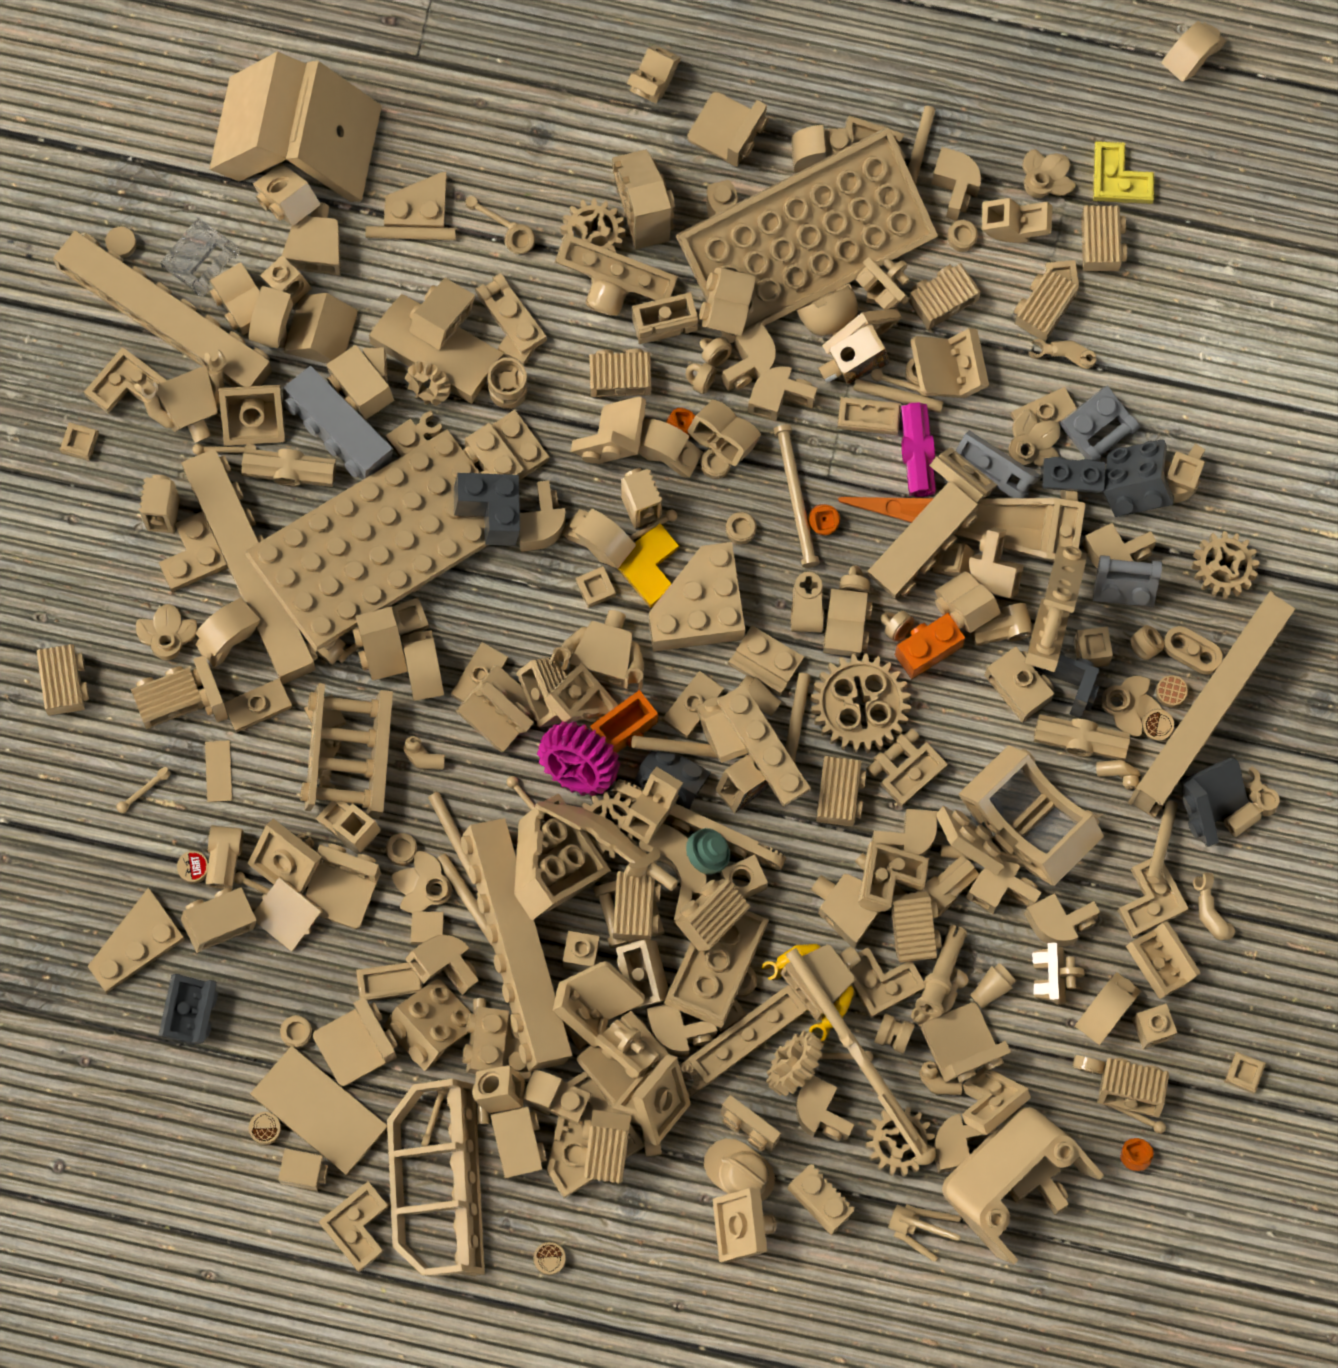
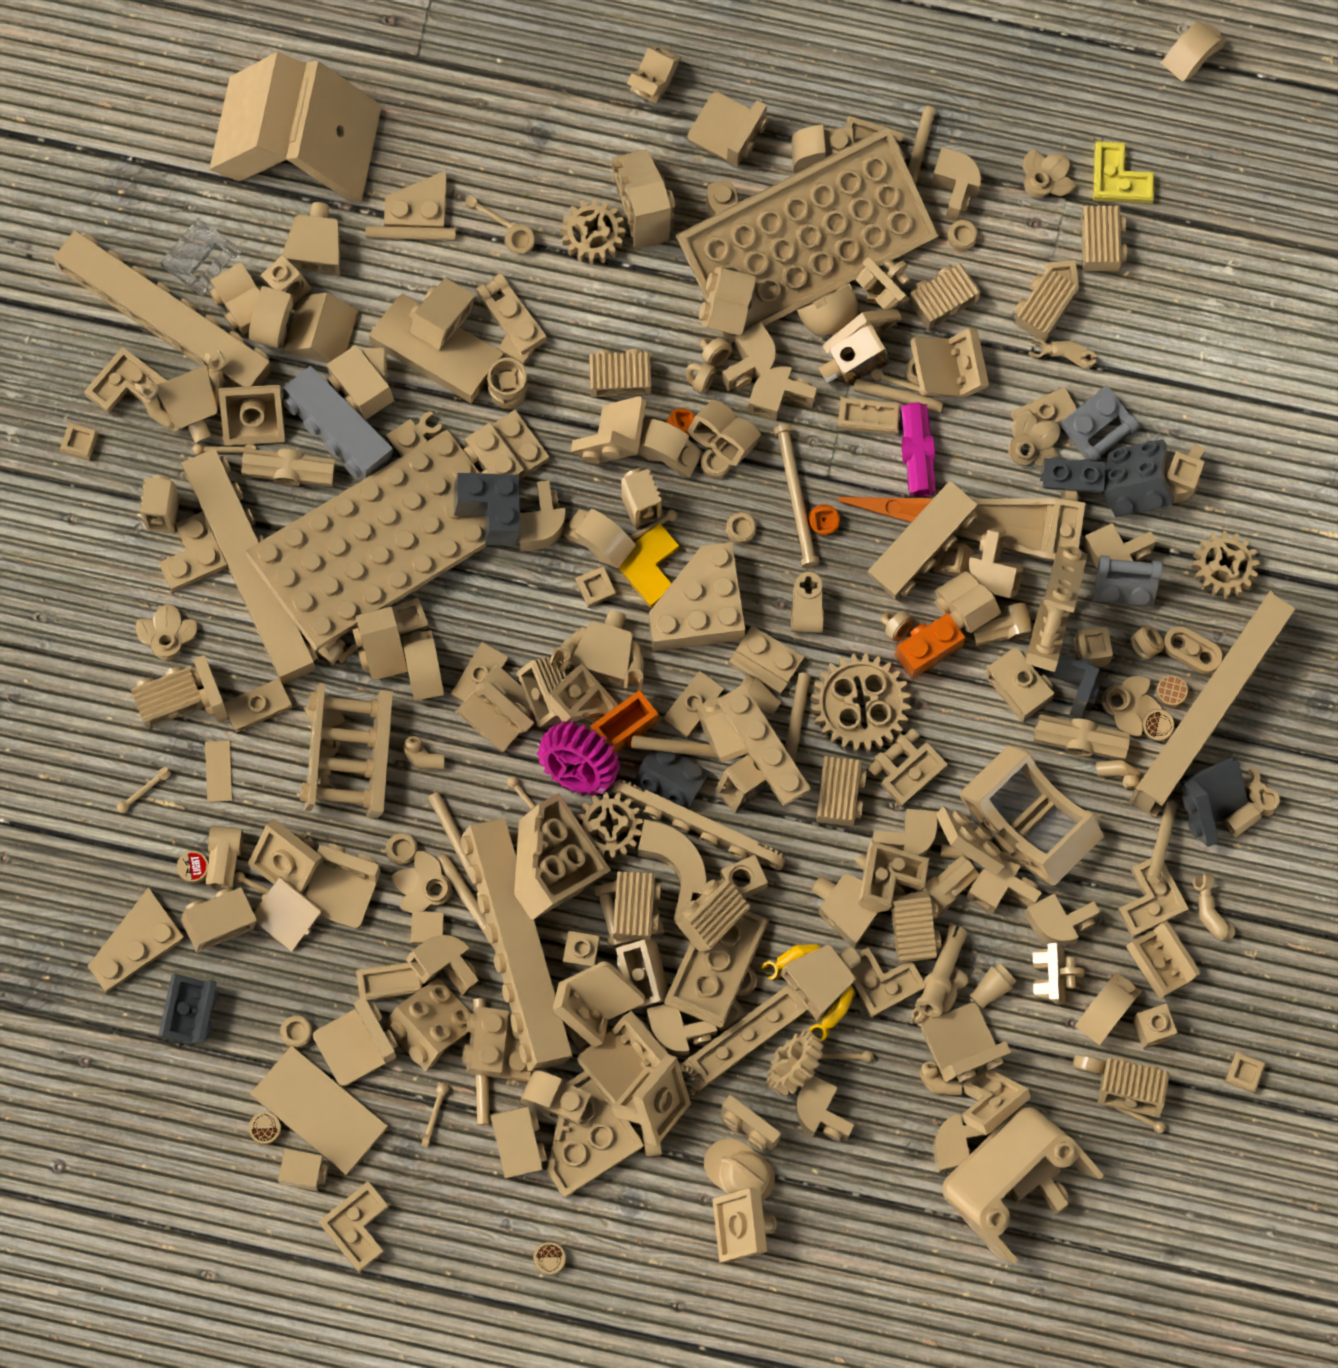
tan brick [37,644,89,716] -> none
tan tile [105,227,136,258] -> none
tan brick [195,597,260,668] -> none
tan brick [253,163,321,226] -> none
tan brick [316,801,381,854] -> none
tan plate [387,1079,485,1277] -> none
tan gear [405,361,451,406] -> none
tan brick [472,1065,525,1113] -> none
tan sword [535,801,678,891] -> none
tan plate [554,234,678,316] -> none
tan brick [579,1110,631,1184] -> none
tan hips [595,1019,660,1079] -> none
tan brick [621,766,683,844] -> none
tan brick [632,292,698,345] -> none
sand green plate [686,828,730,875] -> none
tan bar [785,948,936,1165] -> none
tan brick [788,1164,854,1235] -> none
tan brick [823,589,872,657] -> none
tan tile [839,565,871,594] -> none
tan gear [865,1107,935,1177] -> none
tan wheel [874,1013,915,1054] -> none
tan plant [888,1204,961,1262] -> none
tan plate [929,447,997,503] -> none
light grey plate [956,430,1040,498] -> none
tan brick [982,198,1052,243] -> none
orange tile [1120,1138,1154,1171] -> none

